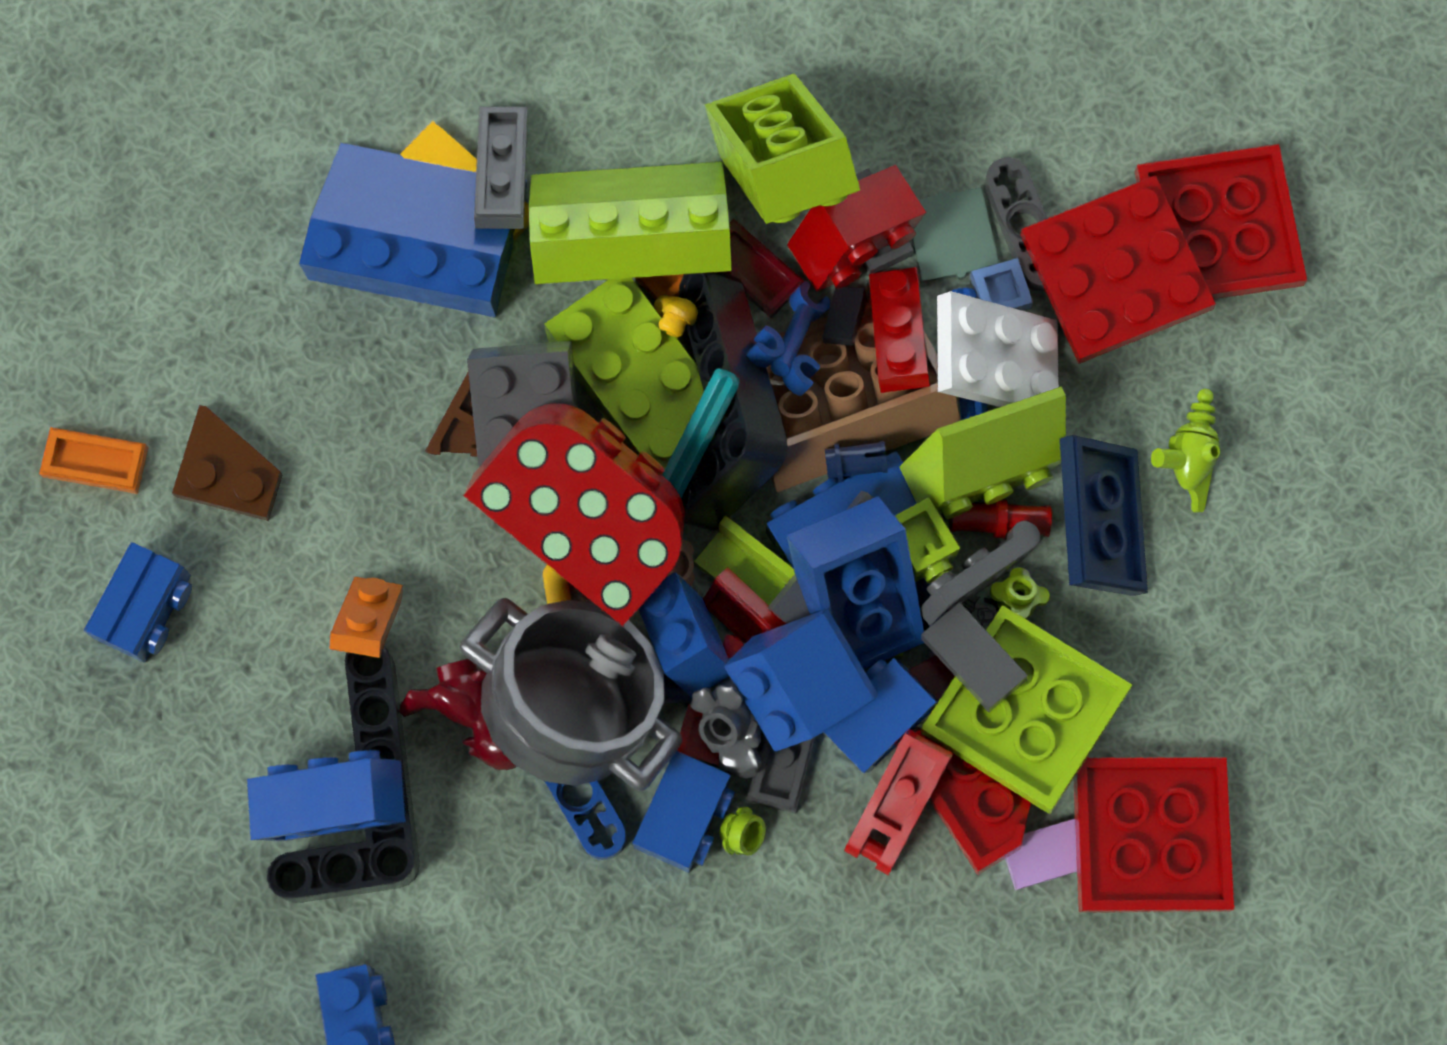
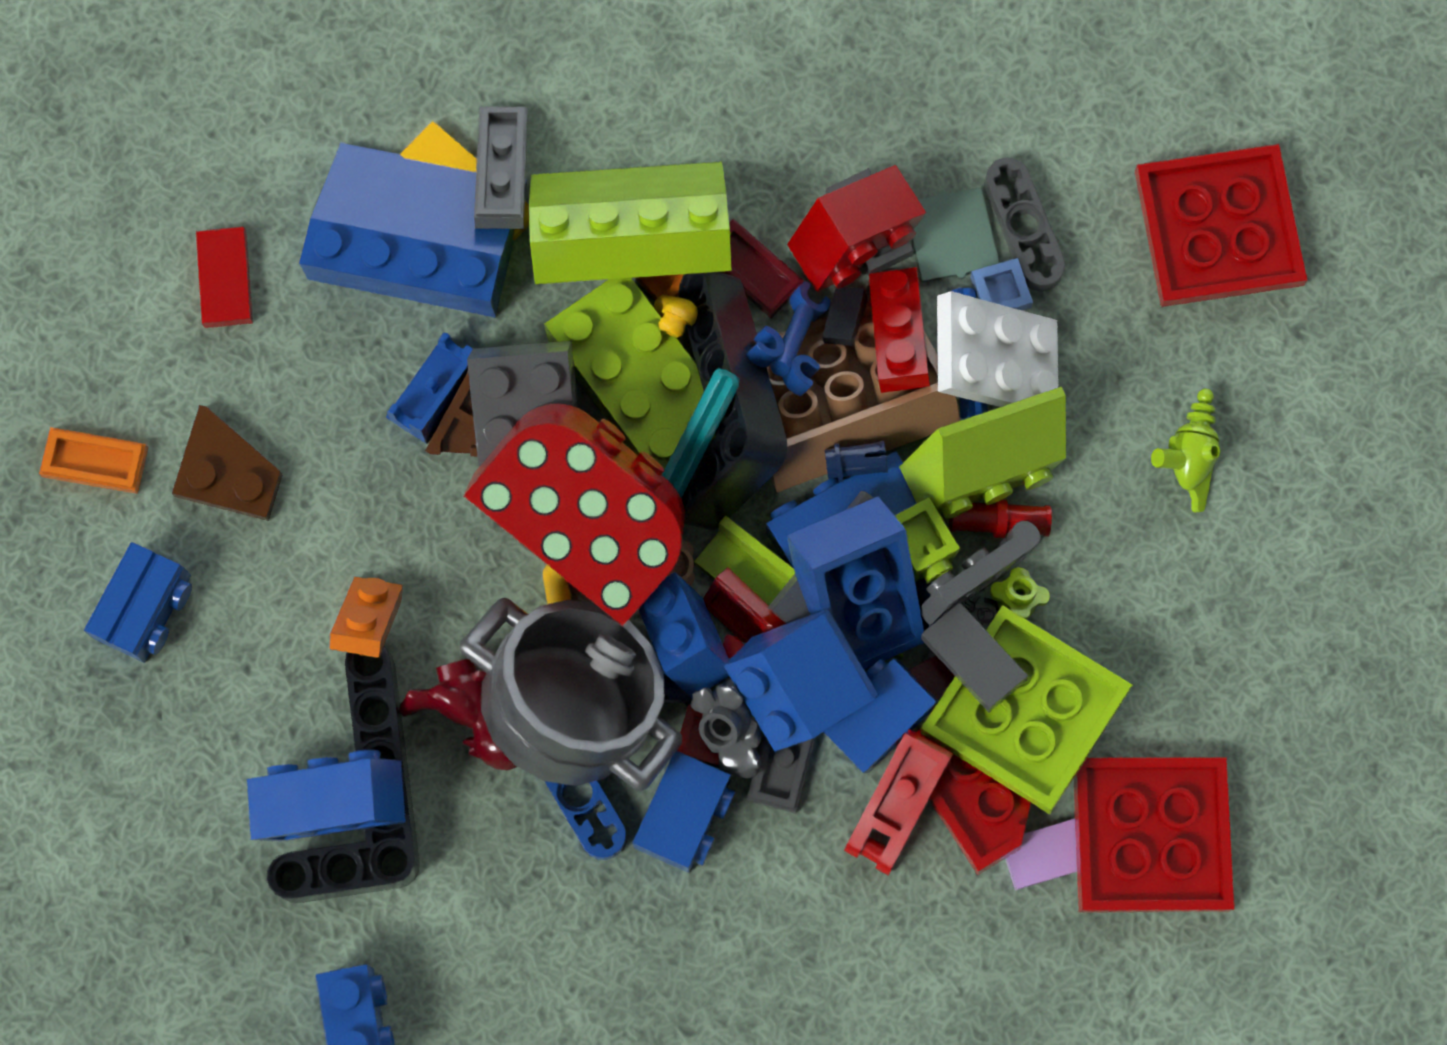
lime brick [705,73,860,224] -> none
lime plate [720,807,766,856] -> none
red plate [1020,175,1216,364] -> none
dark blue tile [1060,435,1148,596] -> none
none -> red tile [196,227,253,328]
none -> blue hinge [386,332,473,444]

